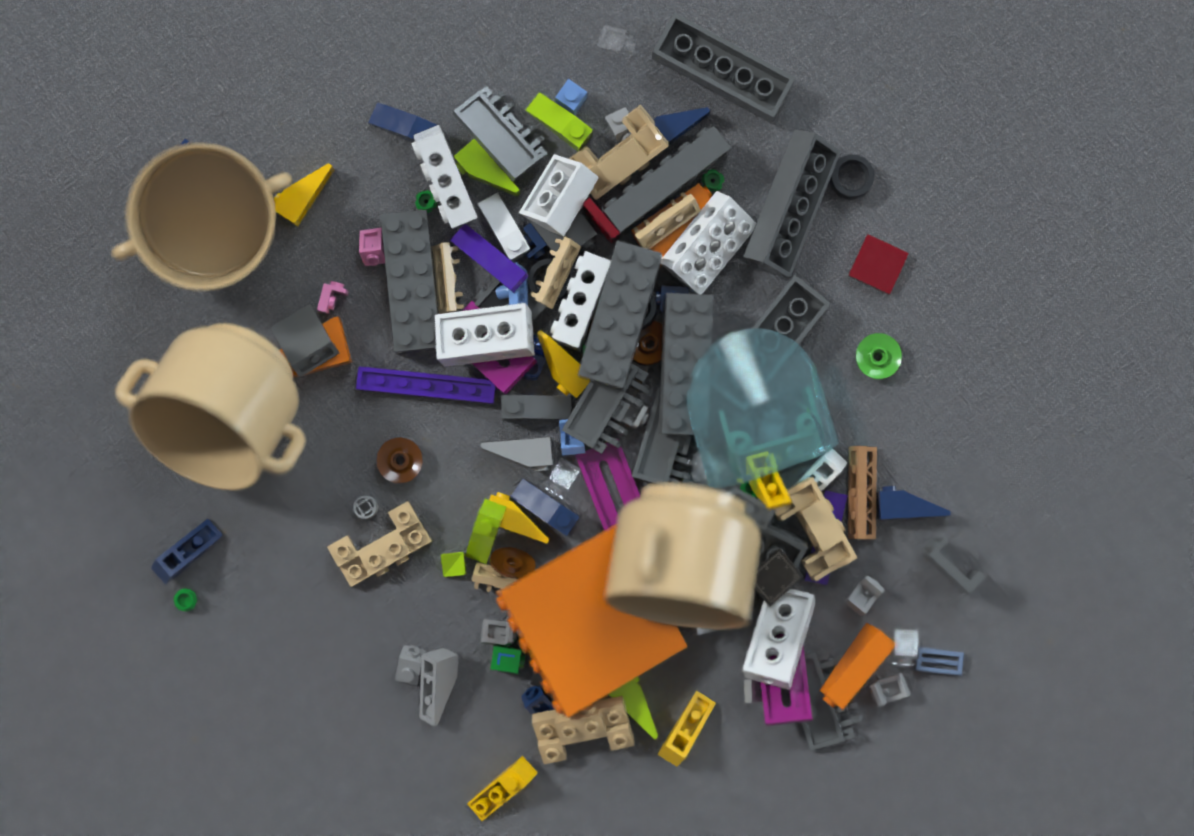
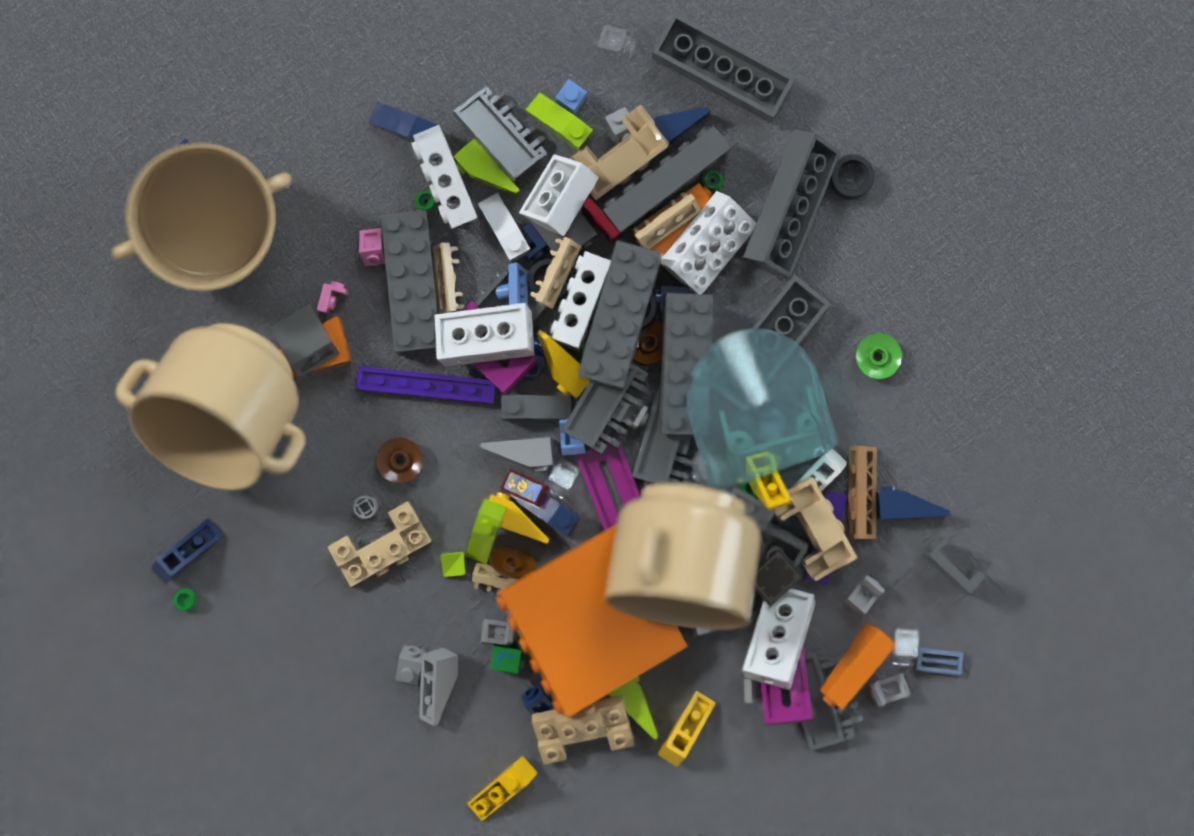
yellow slope [274,163,335,227] -> none
dark purple tile [450,224,529,293] -> none
dark red tile [848,234,909,295] -> none
none -> tile [500,469,549,508]

